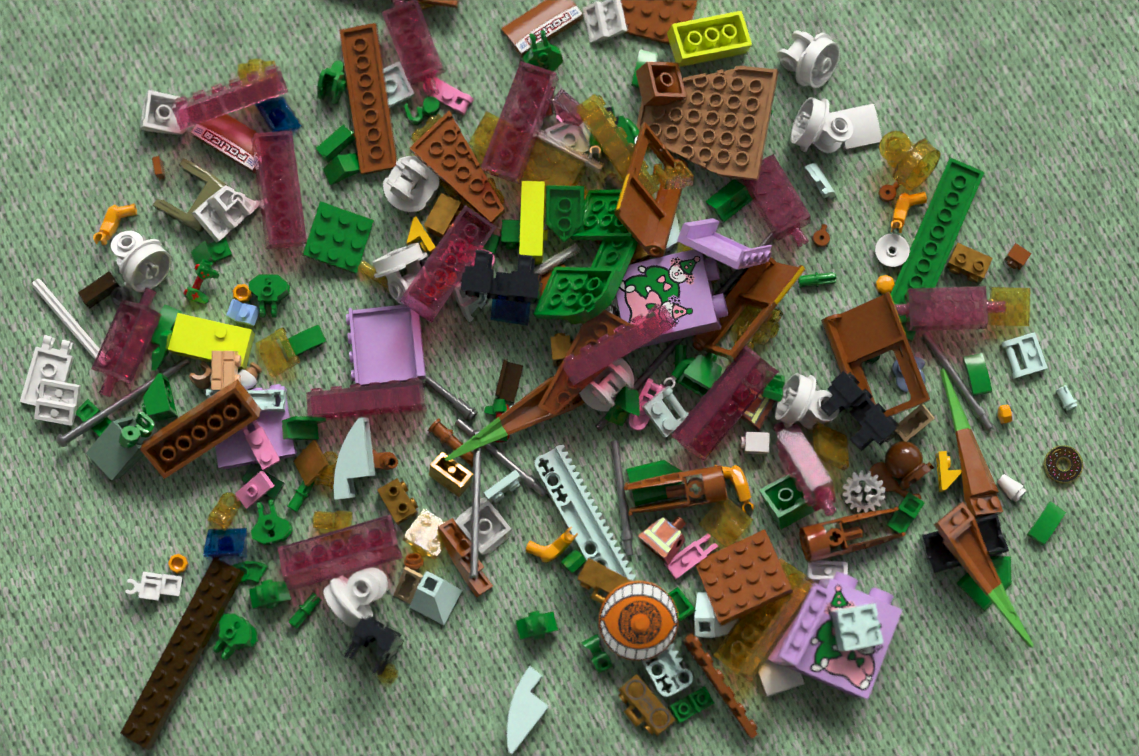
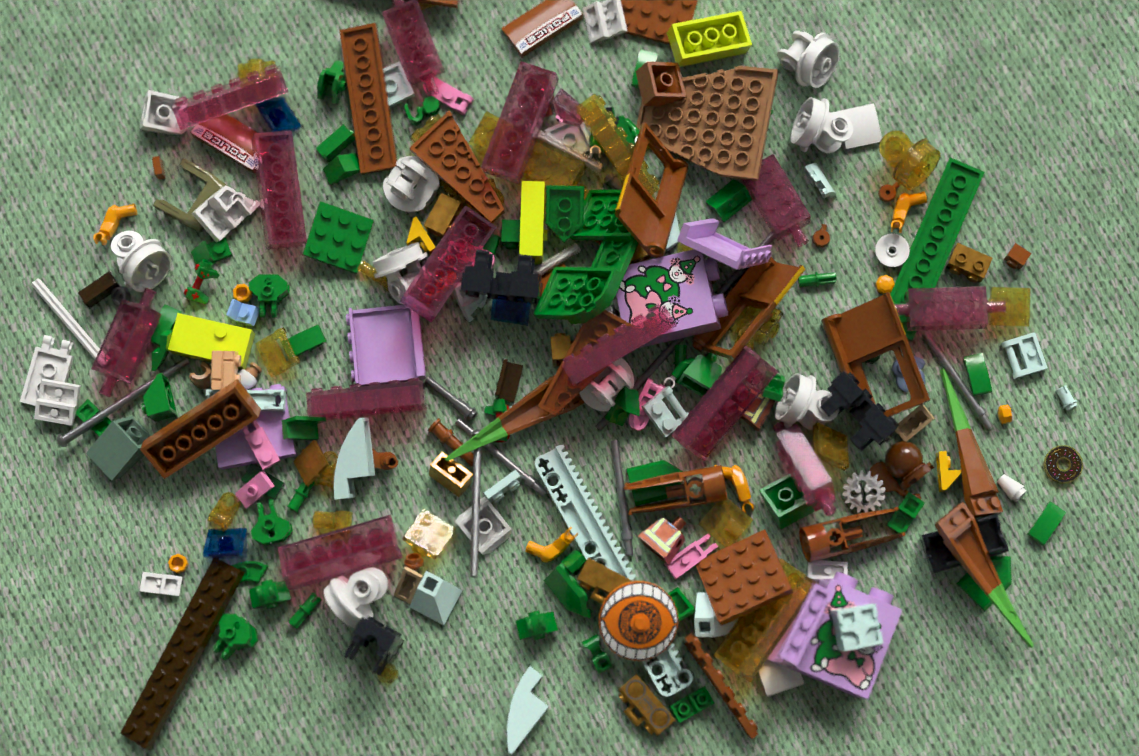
green leg [119,412,155,448] -> none
white plate [125,578,161,601] -> none
pearl gold brick [377,478,418,525] -> none
dark orange slope [437,518,493,598] -> none
green hinge [523,30,564,74] -> none
clear yellow brick [653,161,694,190] -> none
white brick [741,432,769,454] -> none
none -> green tile [543,563,591,618]

